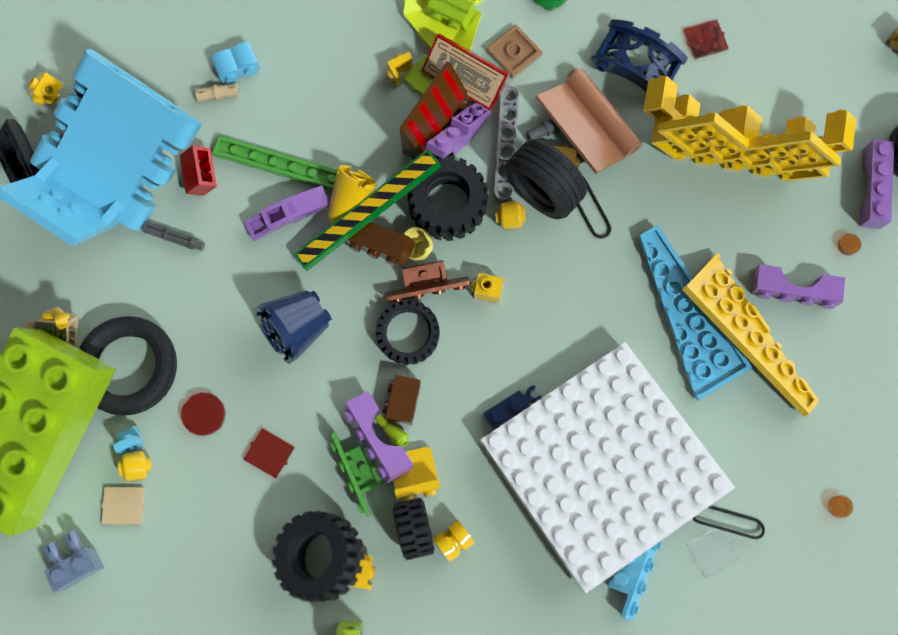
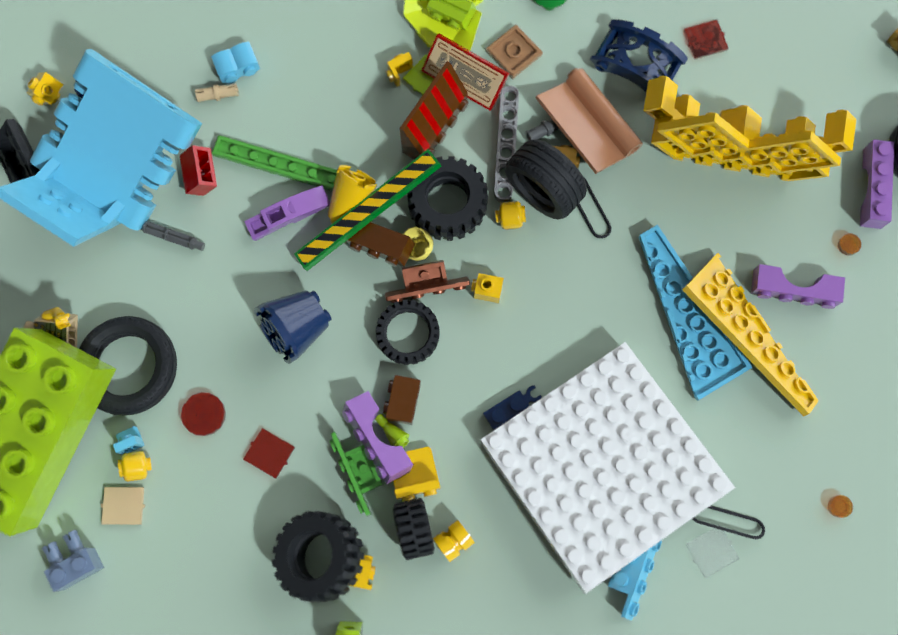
medium lavender slope [426,102,491,159] -> none

